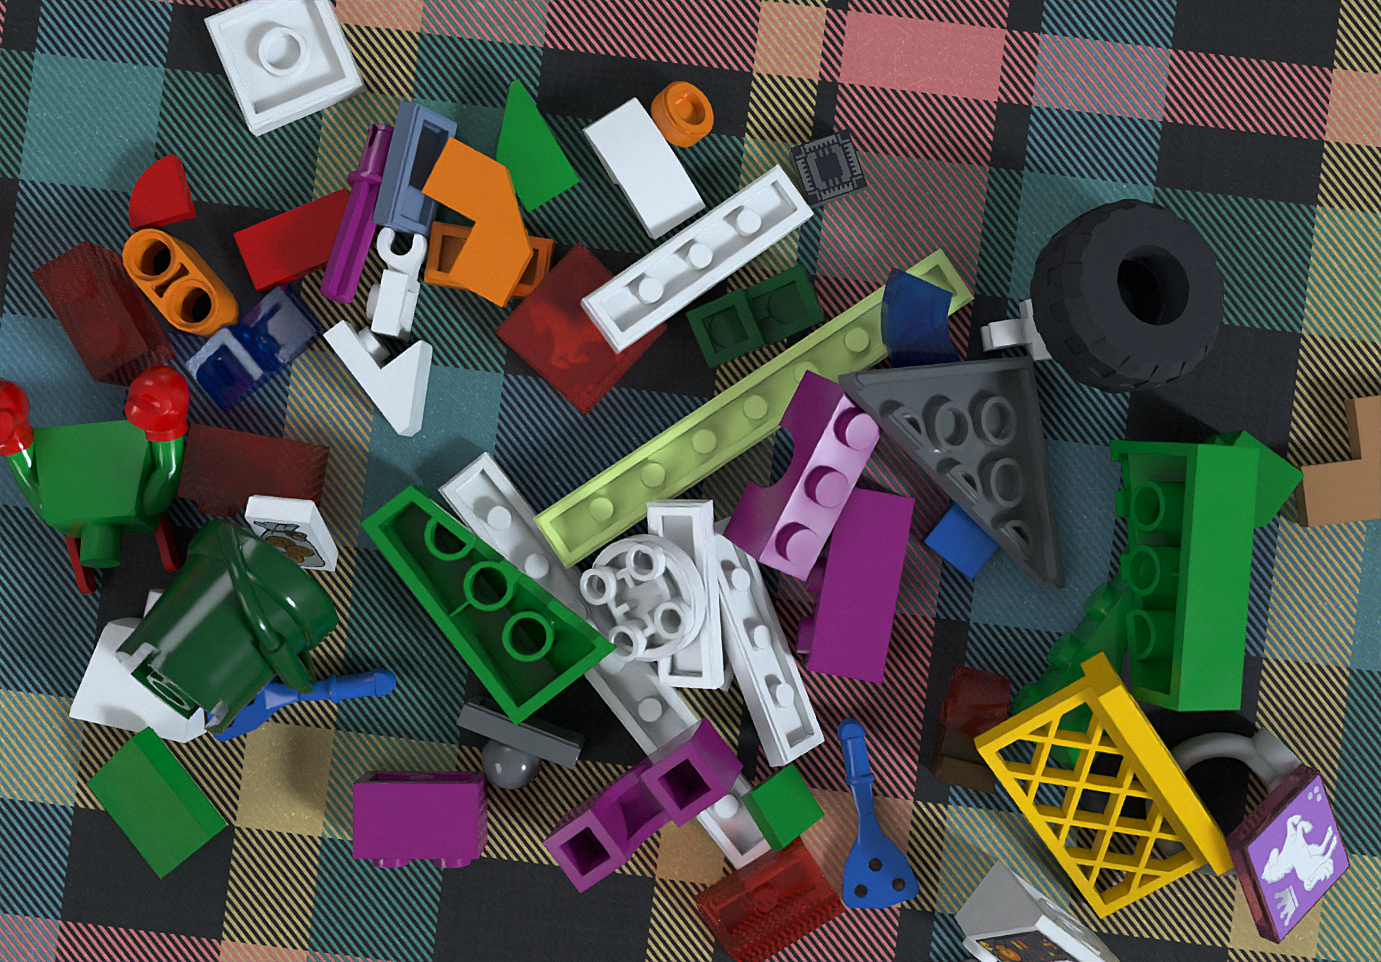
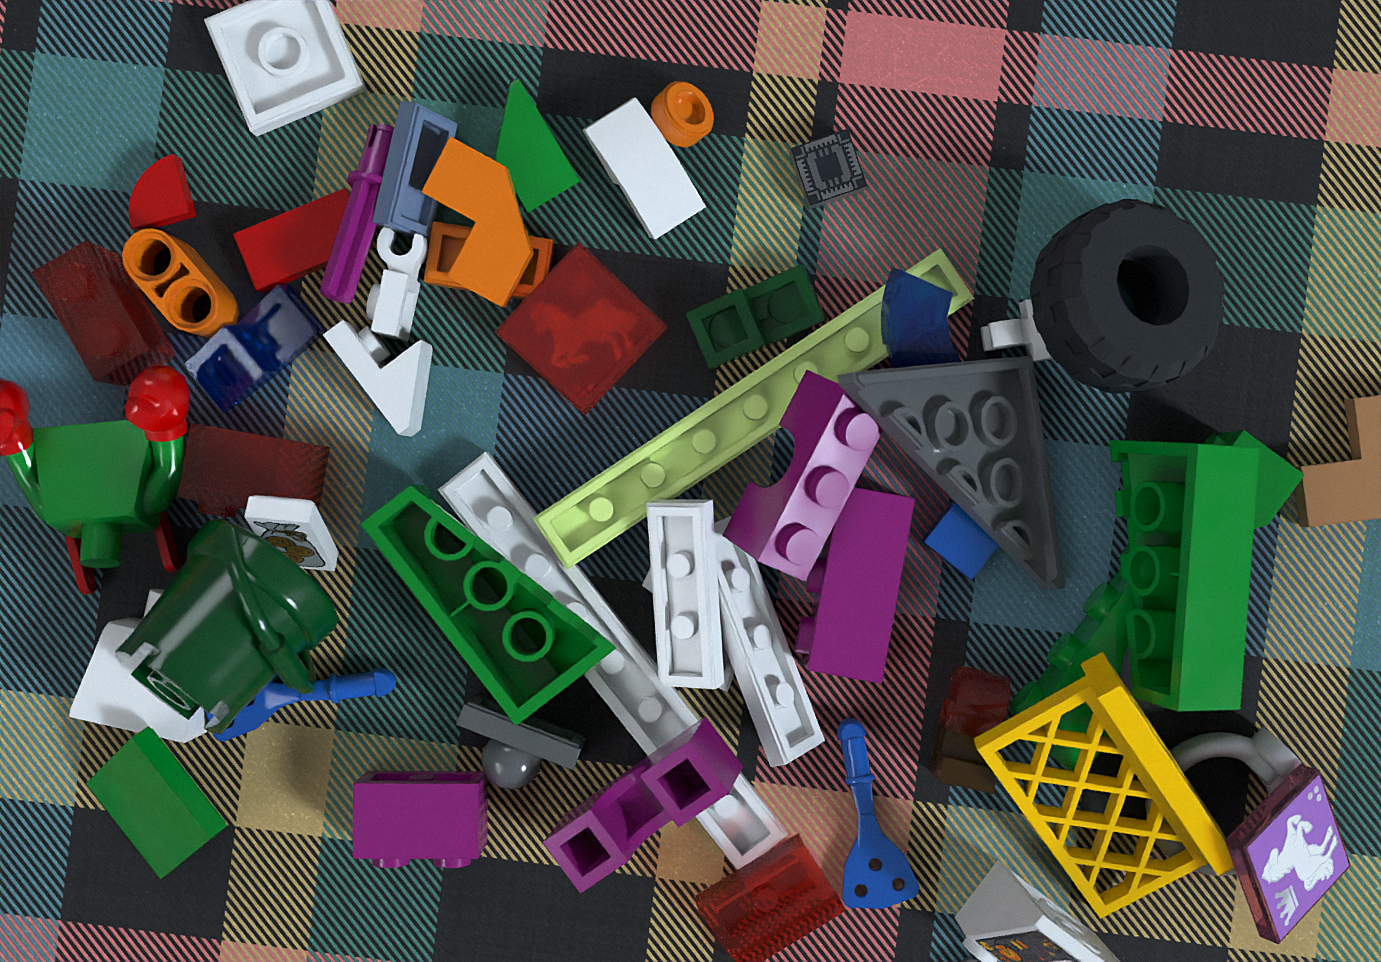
white tile [580,164,814,355] -> none
white tile [580,534,706,662] -> none
green tile [740,762,825,851] -> none

